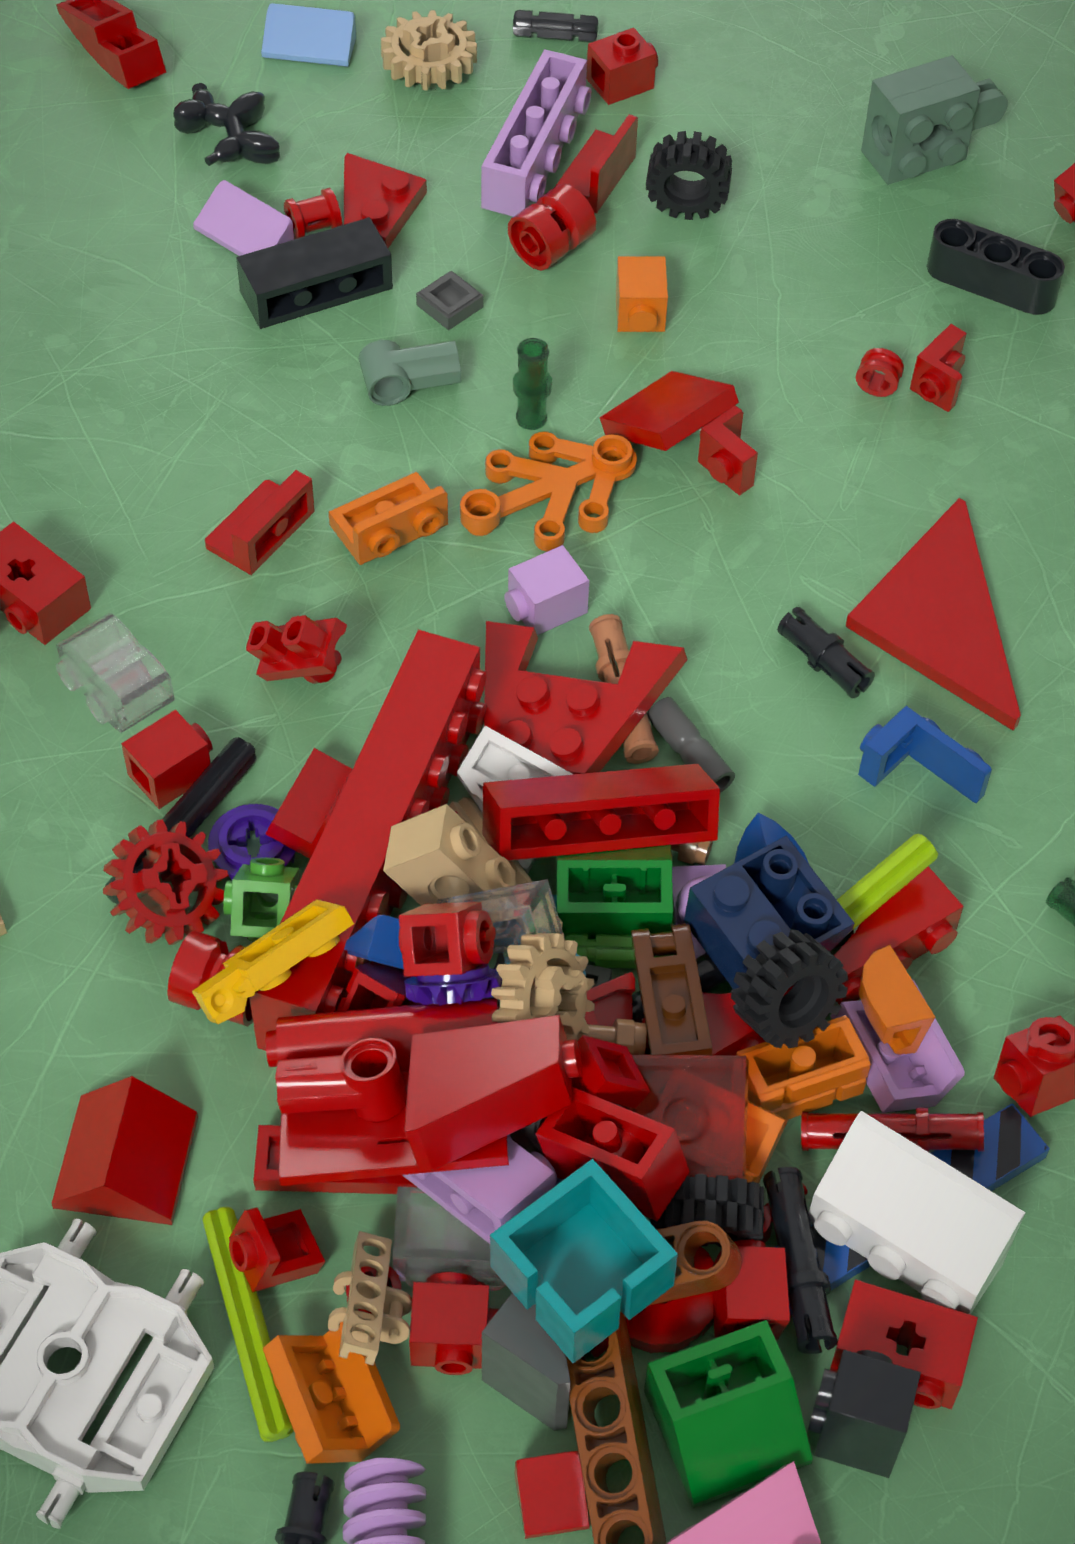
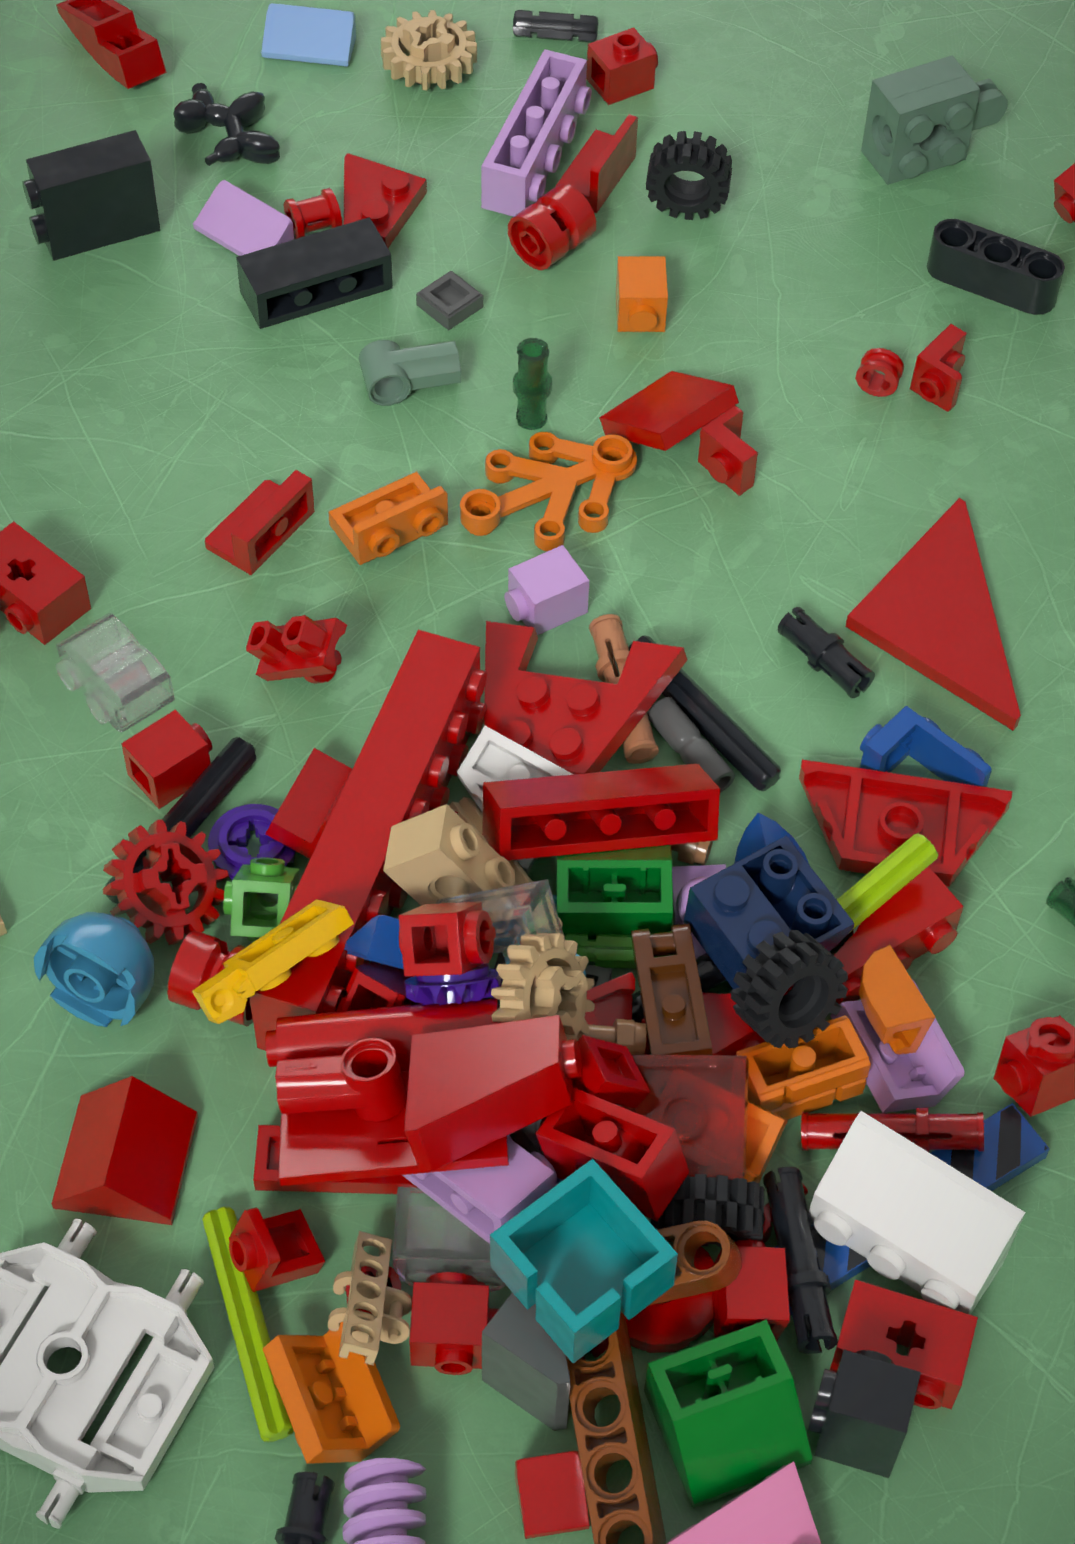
none -> black brick [22,130,161,261]
none -> dark azure cylinder [33,912,155,1027]
none -> black axle [628,635,781,792]
none -> red wing [799,759,1012,887]

